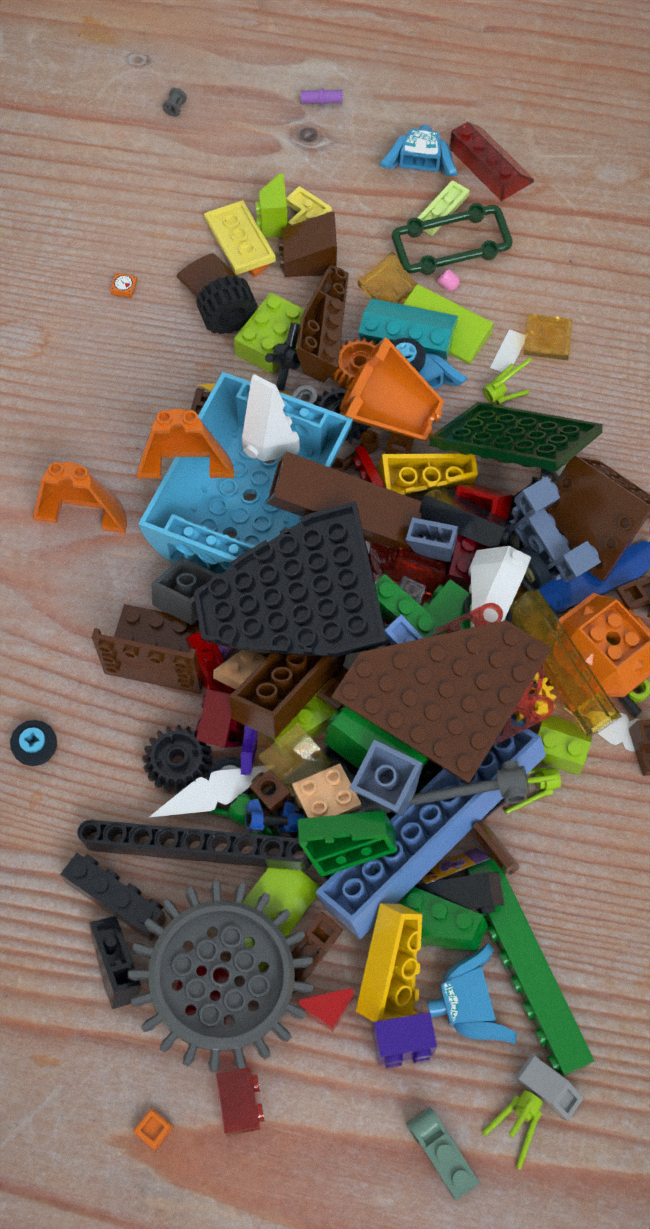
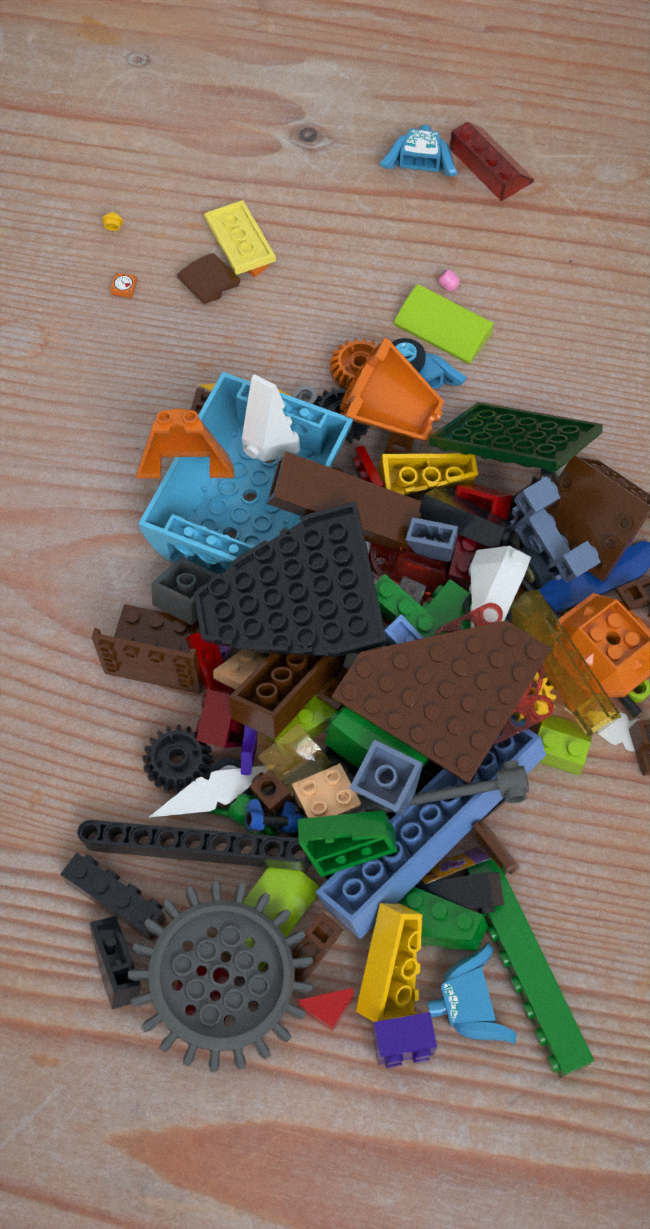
black wheel [10,720,57,766] -> none
orange cone [33,462,127,534] -> none
orange tile [133,1108,174,1151] -> none
dark grey bush [162,88,187,117] -> none
black tyre [196,275,258,334] -> none
clear red brick [216,1068,265,1136] -> none
lime brick [234,292,305,374] -> none
lime slope [255,173,288,238] -> none
black bar [265,322,300,391] -> none
reddish brown slope [279,212,337,277] -> none
light yellow plate [286,186,332,226] -> none
reddish brown wedge [296,264,349,383] -> none
medium lavender pin [301,88,343,105] -> none
reddish brown bar [331,430,379,473] -> none
clear yellow plate [358,251,417,304] -> none
teal slope [358,298,458,360] -> none
dark green bar [391,203,513,275] -> none
sand green plate [406,1106,480,1200] -> none
yellowish green plate [418,180,470,236] -> none
lime plant [482,1090,543,1169] -> none
lime plant [483,357,532,405] -> none
white sticker [490,330,527,372] -> none
lime plant [504,767,561,814] -> none
light grey slope [515,1054,584,1121] -> none
clear yellow plate [523,313,572,360] -> none
none -> yellow plate [101,212,123,231]

